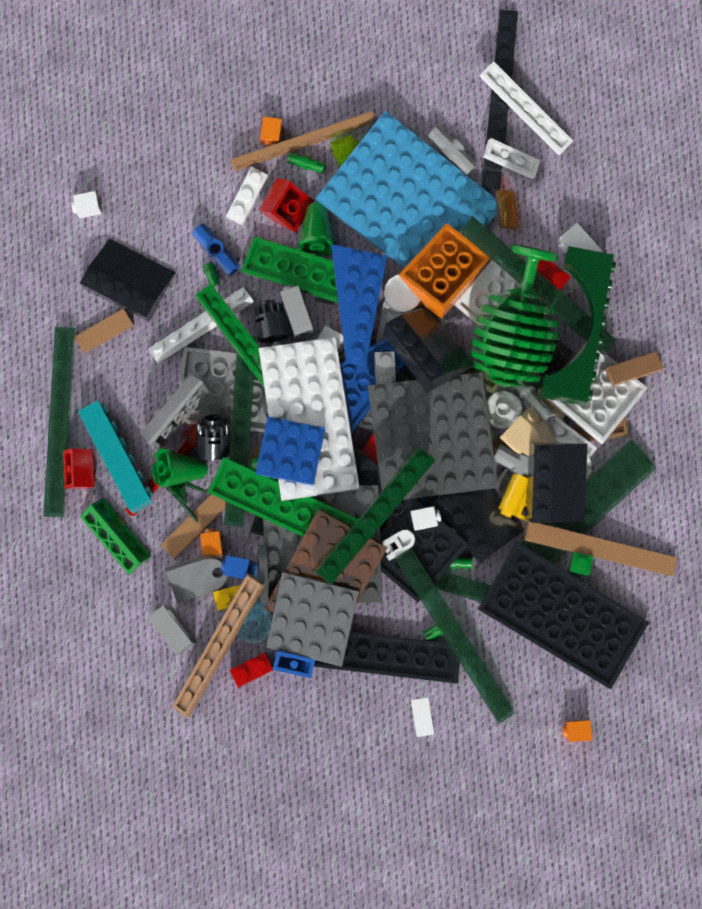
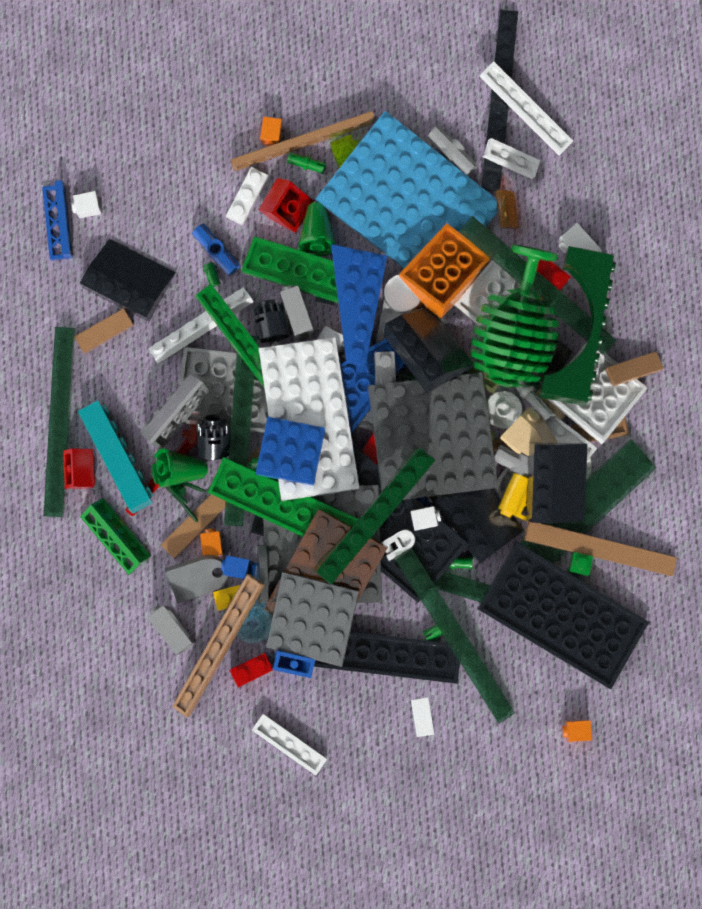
none -> blue fence [42,180,73,261]
none -> white plate [252,714,327,775]

